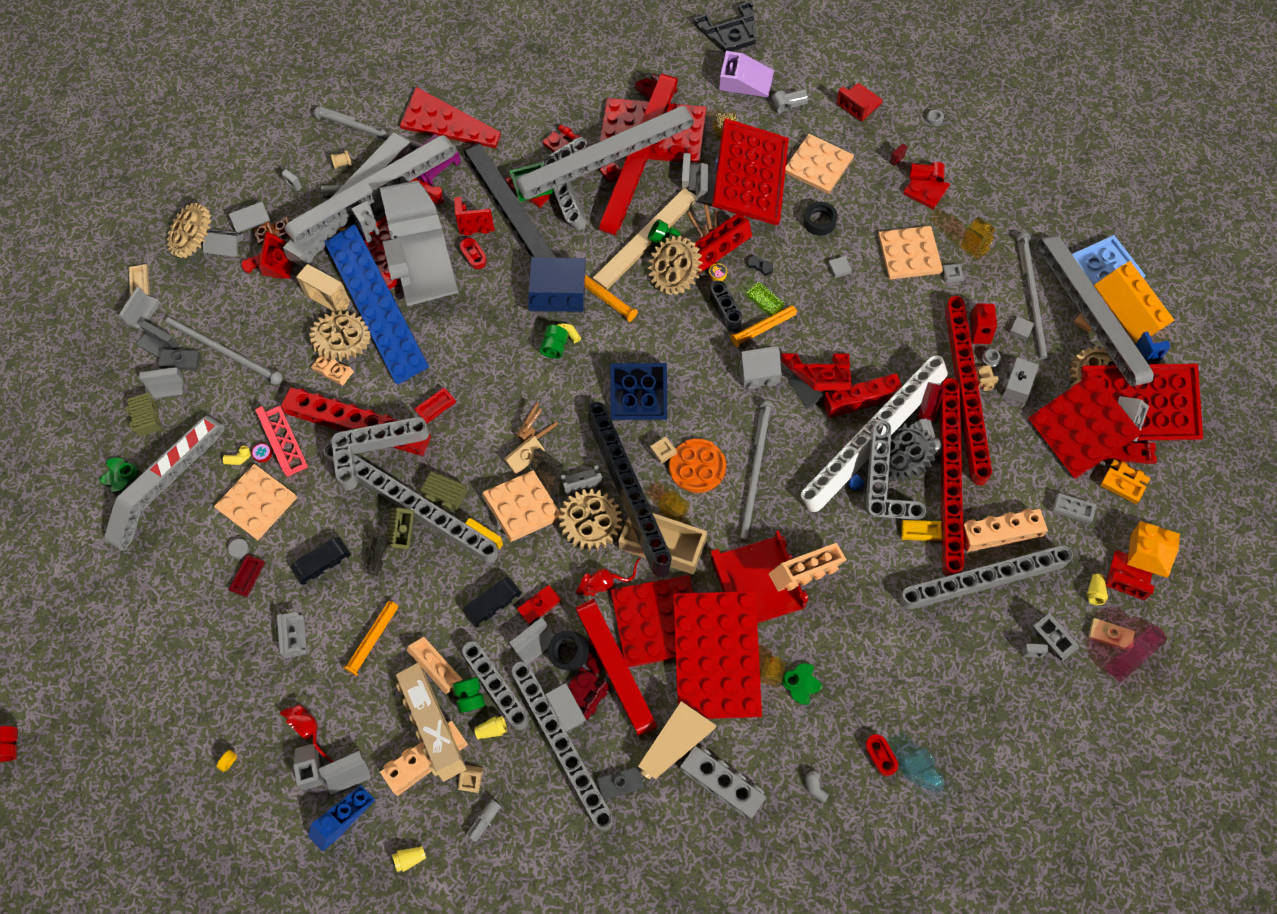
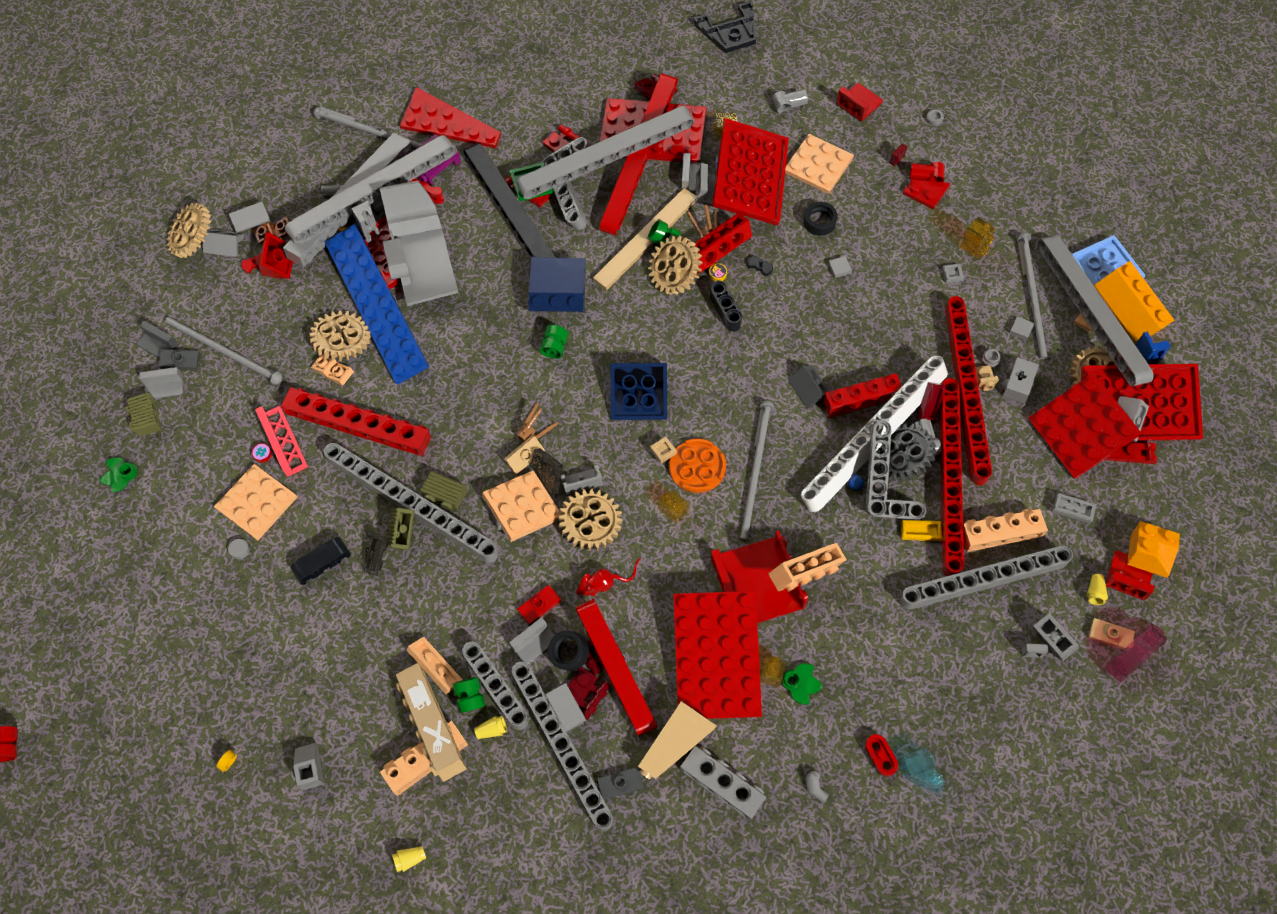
light grey beam [104,416,225,551] -> none
light grey panel [119,287,160,331] -> none
tan tile [129,264,150,297] -> none
light yellow arm [223,446,251,465] -> none
dark red tile [228,555,266,598] -> none
light grey hinge [277,612,307,659] -> none
red animal [280,705,334,763] -> none
light grey tile [282,169,302,191] -> none
tan window [296,264,350,314] -> none
blue slope [308,786,375,852] -> none
light grey panel [319,751,371,795] -> none
tan bush [331,150,352,169] -> none
light grey beam [332,417,429,490] -> none
light orange axle [343,601,398,676] -> none
red plate [414,387,456,424] -> none
red bracket [454,197,495,236] -> none
tan slope [458,765,484,793] -> none
red plate [460,238,487,269] -> none
black beam [463,577,522,627] -> none
yellow tile [465,518,503,549] -> none
light grey axle [466,799,501,842] -> none
light yellow arm [558,324,581,343] -> none
light orange axle [585,274,638,322] -> none
black beam [588,402,672,577] -> none
red plate [600,162,622,183] -> none
red plate [611,575,693,668] -> none
tan piece [619,513,707,575] -> none
lavender slope [719,51,774,97] -> none
light orange axle [730,305,797,348] -> none
light grey slope [739,346,781,389] -> none
clear neon green plate [746,282,785,316] -> none
red wing [780,353,851,391] -> none
light nougat plate [878,226,943,279] -> none
red torso [970,303,997,344] -> none
light orange plate [1100,459,1150,504] -> none

